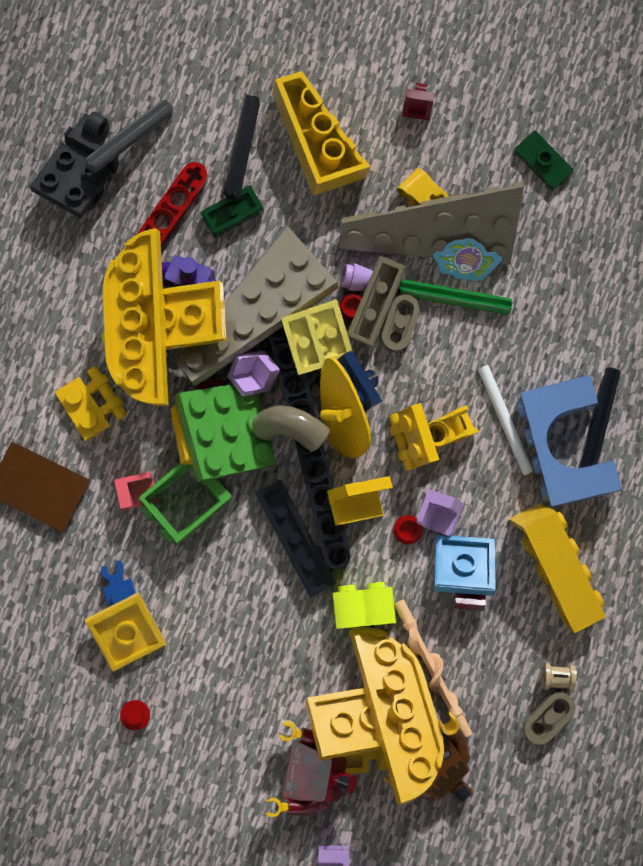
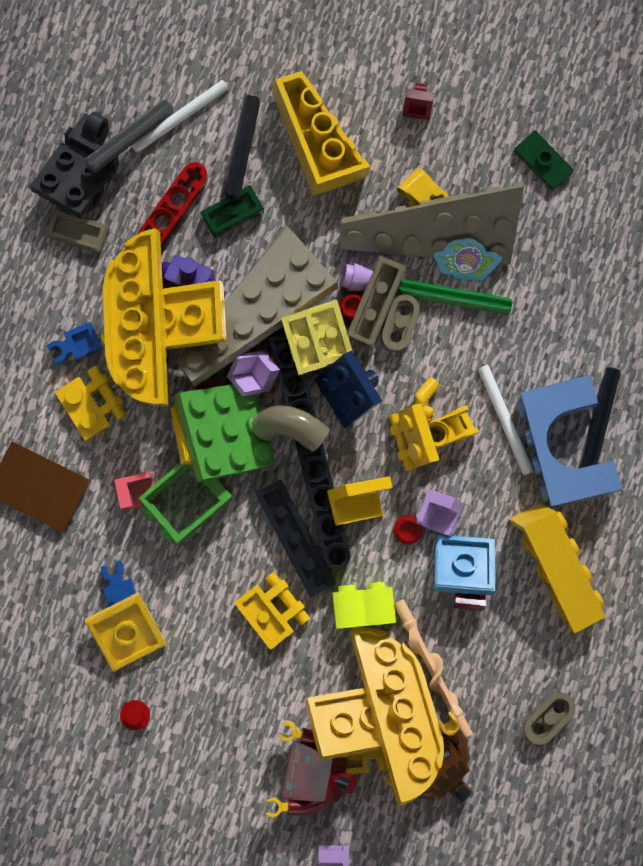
yellow shield [320,357,371,458] -> none
tan bush [542,663,577,692] -> none
none -> dark tan tile [45,209,110,255]
none -> blue plate [47,321,103,365]
none -> white bar [131,80,228,153]
none -> yellow plate [234,572,310,650]
none -> yellow arm [414,377,440,422]

